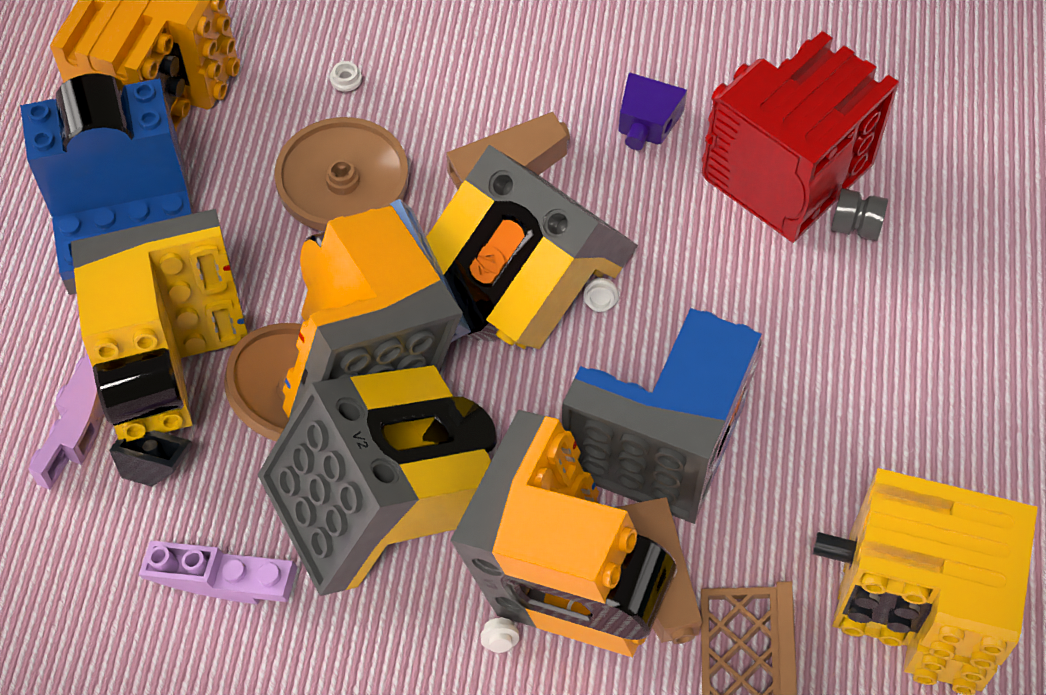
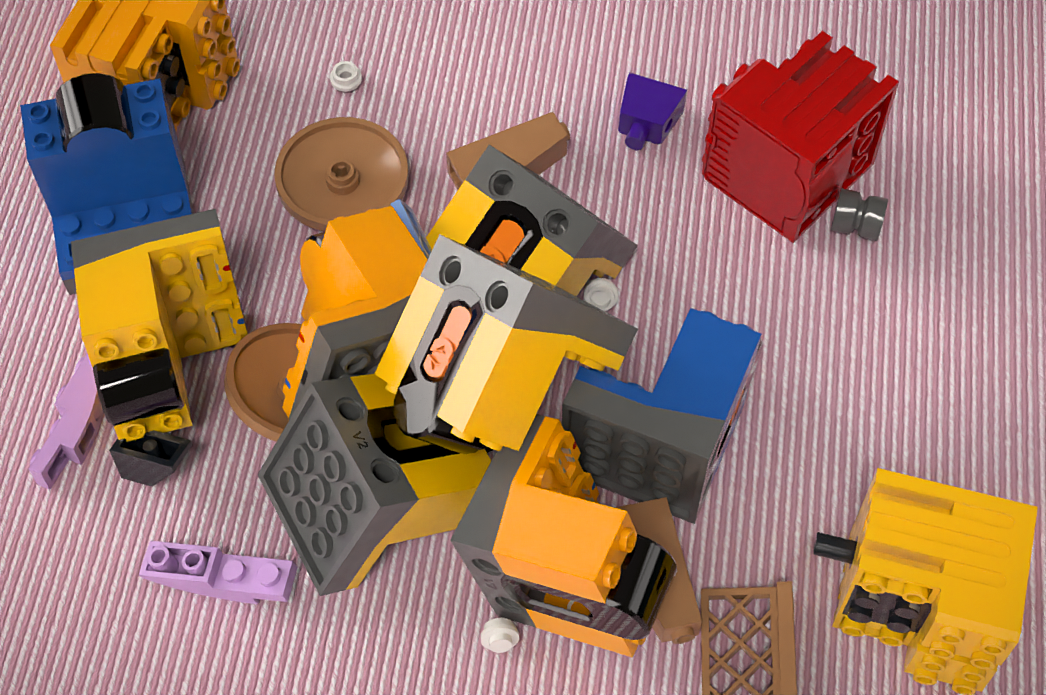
none -> piece [374,234,638,454]

